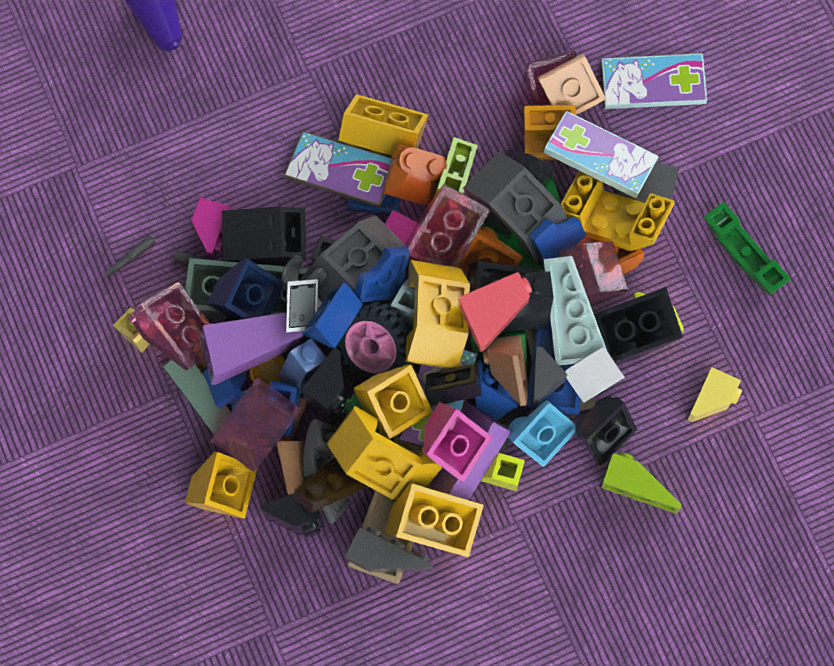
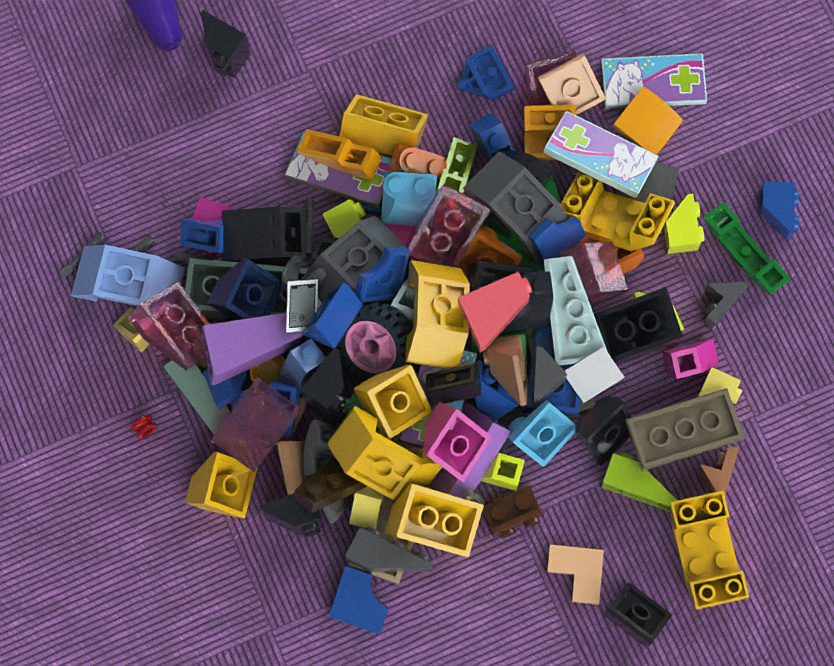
none -> dark grey piece [59,232,107,278]
none -> light blue slope [71,245,185,318]
none -> red bush [131,415,158,439]
none -> blue slope [181,218,223,253]
none -> black slope [200,10,251,78]
none -> light orange slope [296,129,382,180]
none -> dark grey piece [306,198,314,256]
none -> neon yellow slope [323,199,366,238]
none -> blue tile [329,564,389,635]
none -> light yellow slope [349,486,386,530]
none -> medium azure slope [381,171,437,227]
none -> blue slope [457,44,516,100]
none -> dark grey piece [464,488,486,505]
none -> blue slope [468,113,514,162]
none -> reddish brown bracket [482,486,544,539]
none -> light nougat tile [547,545,604,605]
none -> black slope [604,582,672,649]
none -> light orange slope [613,86,683,155]
none -> dark tan tile [625,388,745,471]
none -> dark pink slope [662,339,719,379]
none -> neon yellow slope [663,194,704,254]
none -> yellow slope [670,491,749,610]
none -> nougat slope [698,445,739,495]
none -> dark grey slope [704,282,748,329]
none -> blue slope [760,181,799,240]

